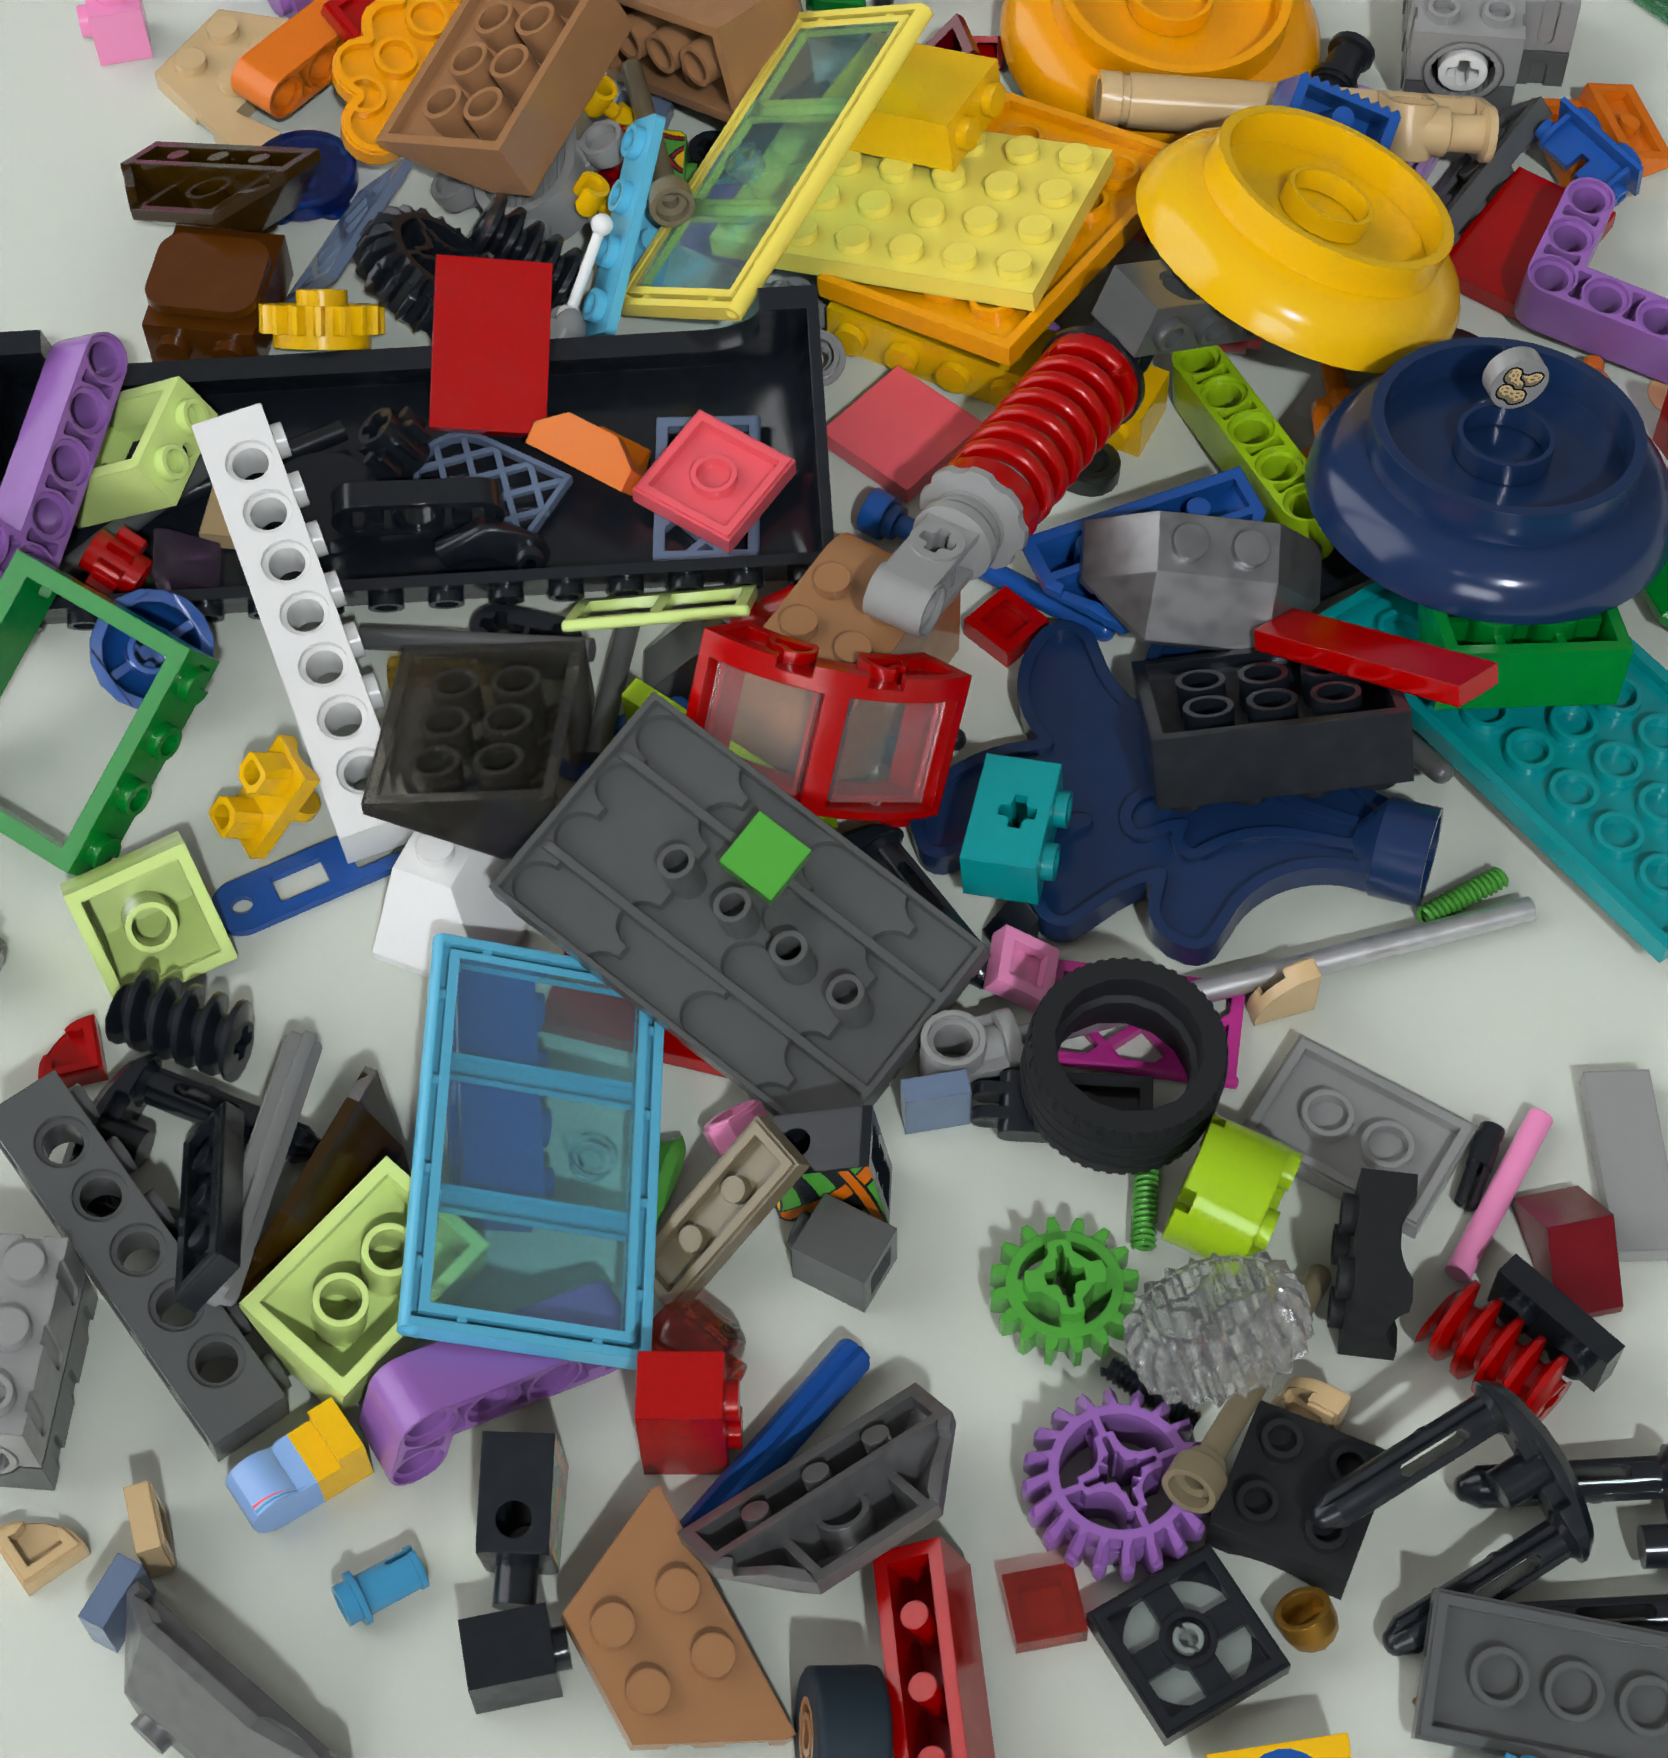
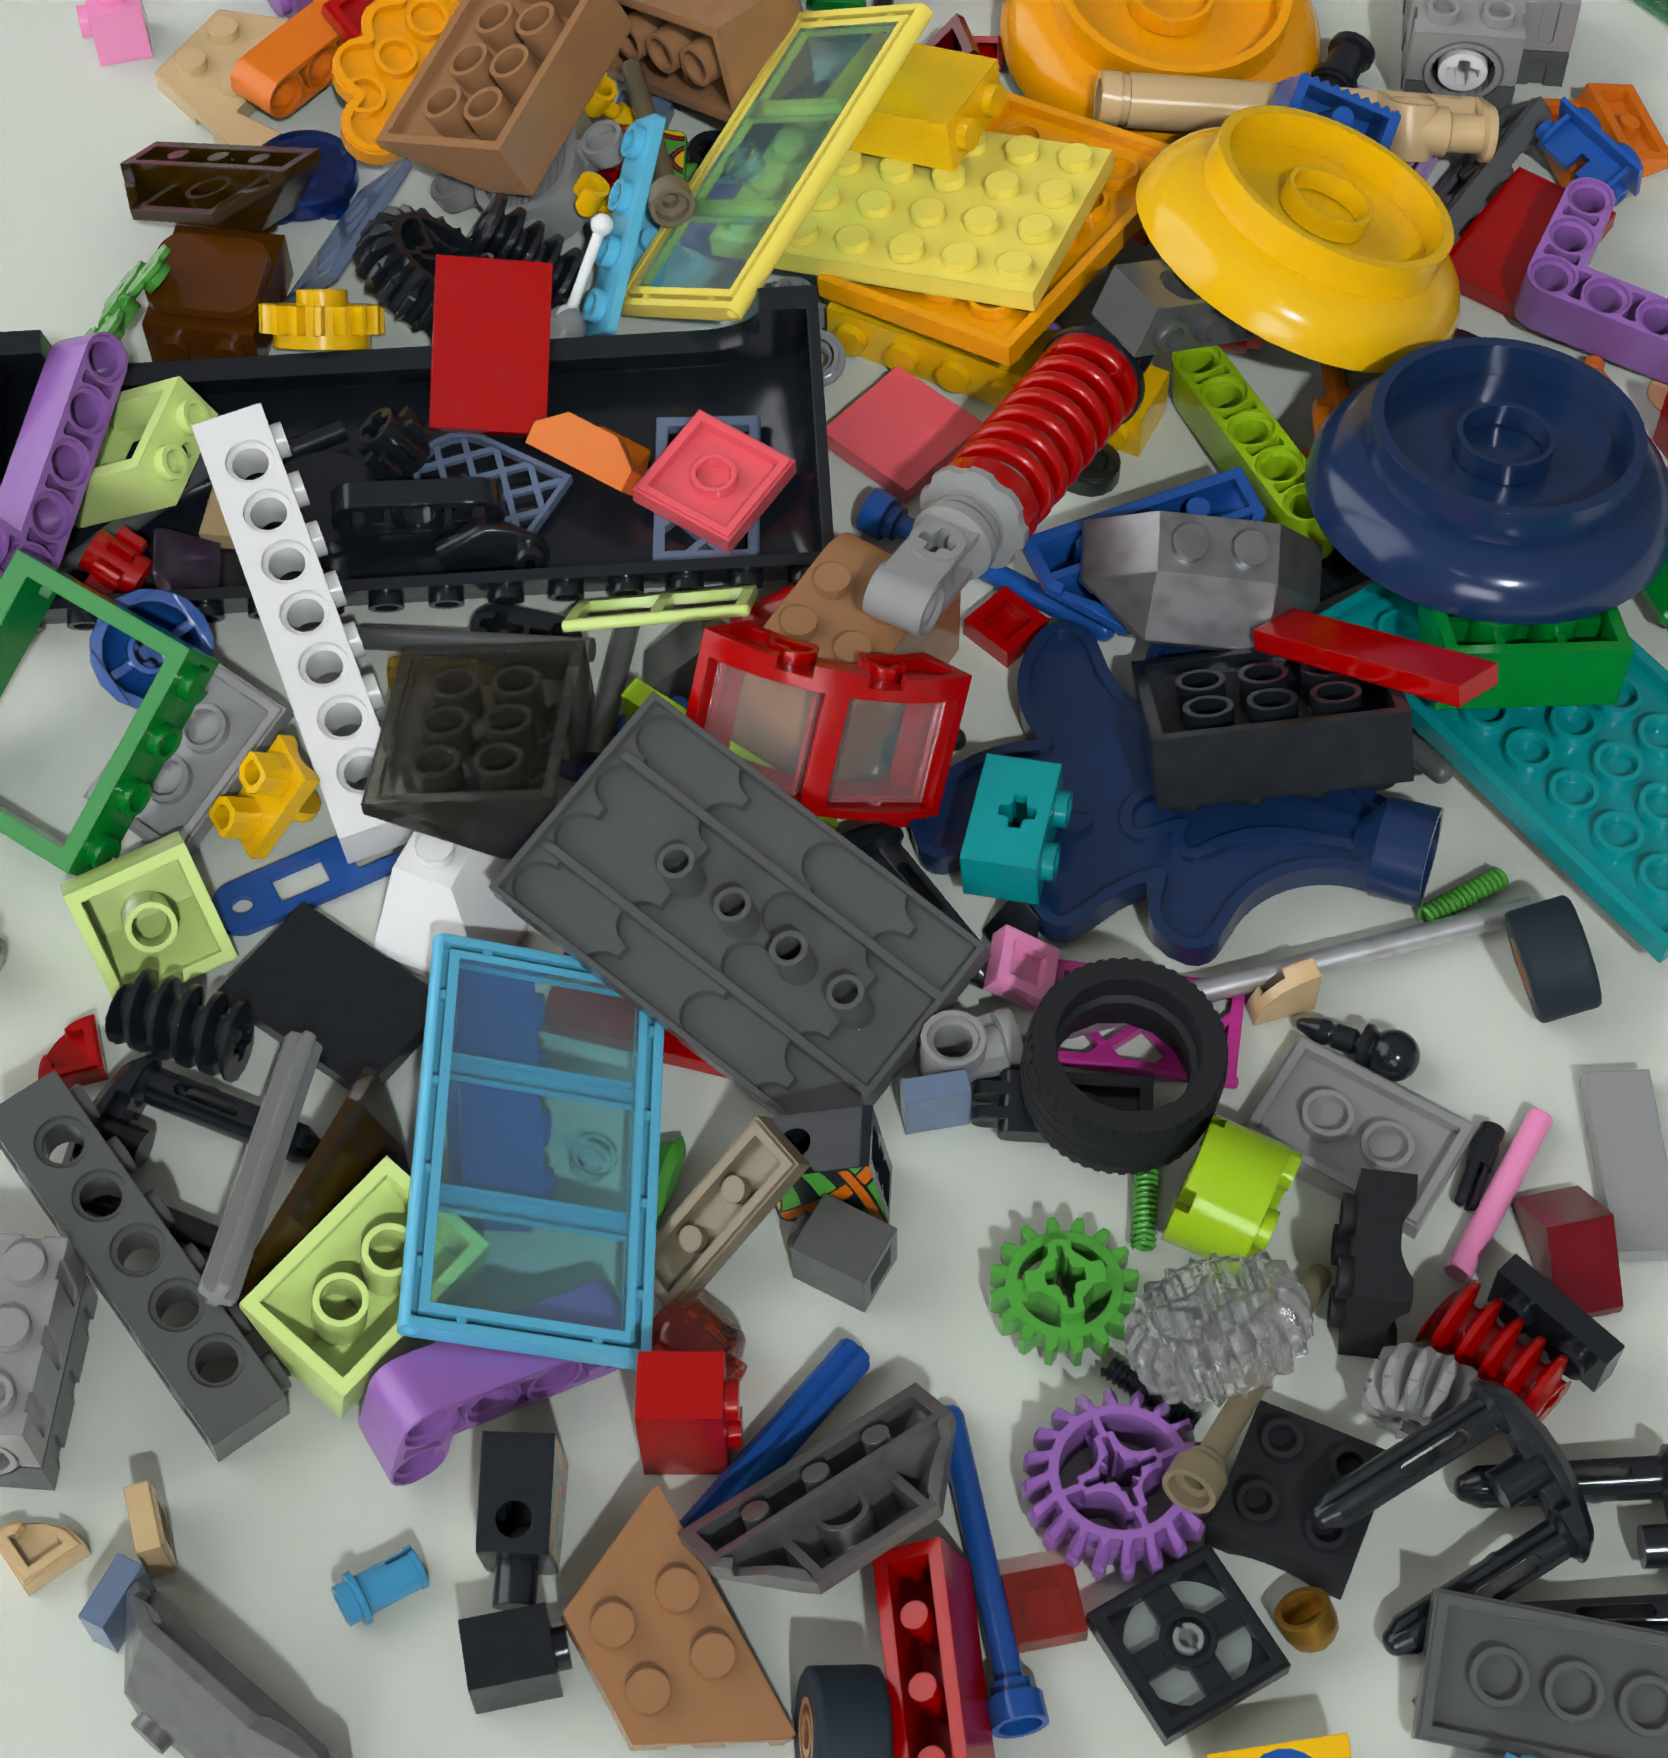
black tile [174,1101,245,1314] -> none
leg [226,1397,374,1533] -> none
bright pink tile [702,1099,769,1155] -> none
bright green tile [719,811,812,906] -> none
tan tile [1271,1377,1352,1431] -> none
light grey tile [1482,346,1549,409] -> none
none -> light grey tile [83,646,294,855]
none -> bright green plant [85,244,171,341]
none -> black tile [217,902,428,1091]
none -> blue piece [946,1405,1049,1739]
none -> black bar [1296,1018,1420,1082]
none -> light grey gear [1361,1342,1481,1448]
none -> black wheel [1505,895,1602,1023]

